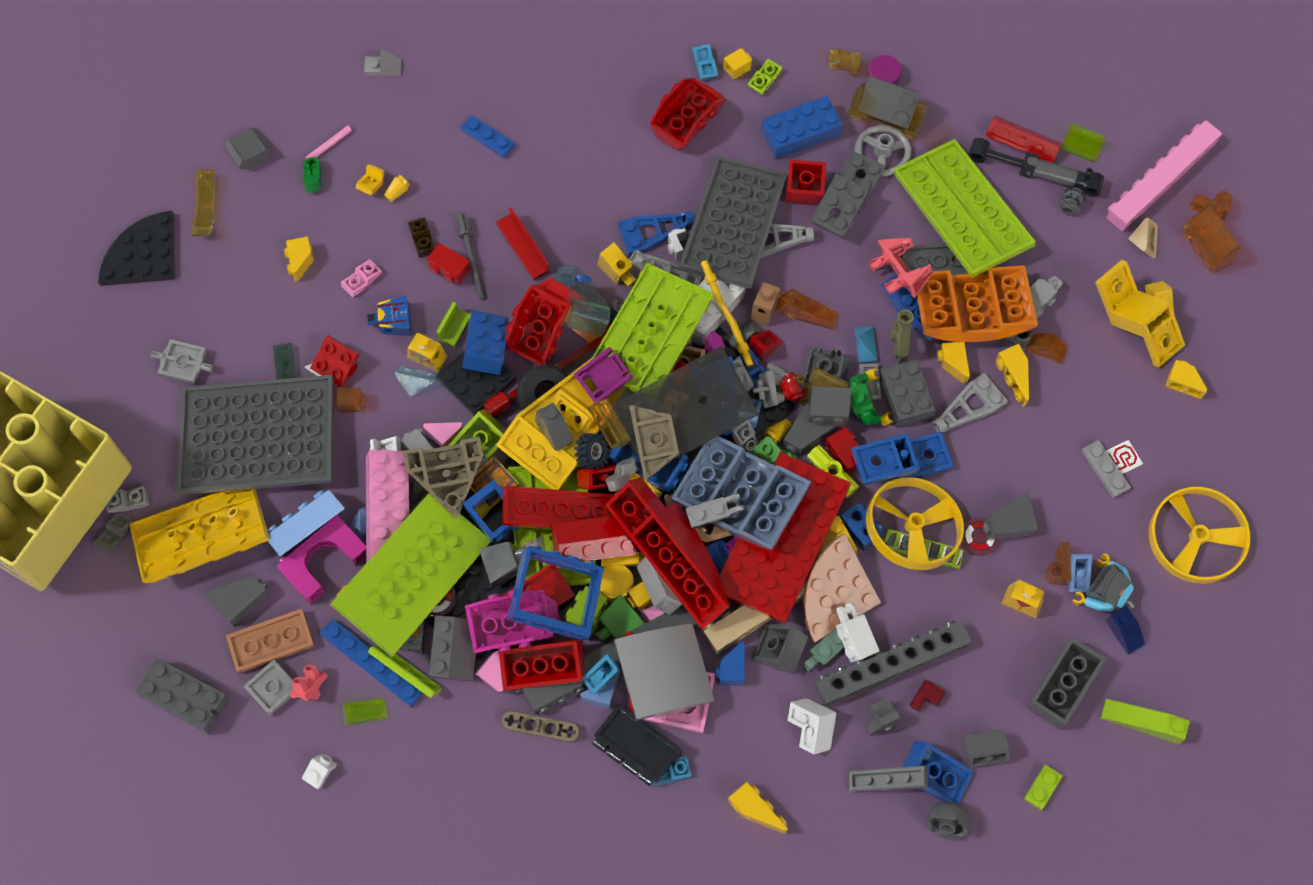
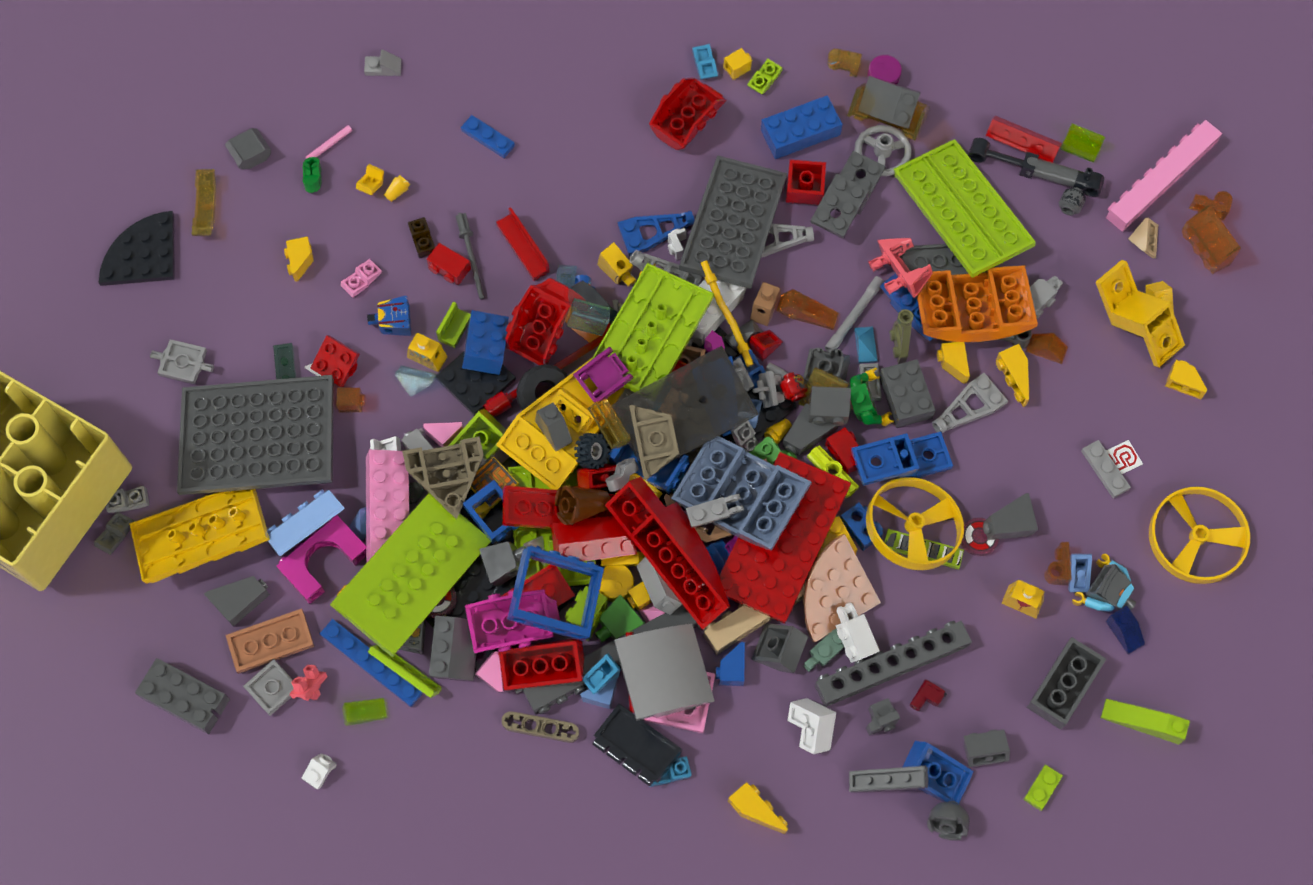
none -> reddish brown cone [555,485,611,525]
none -> light grey piece [825,276,884,352]

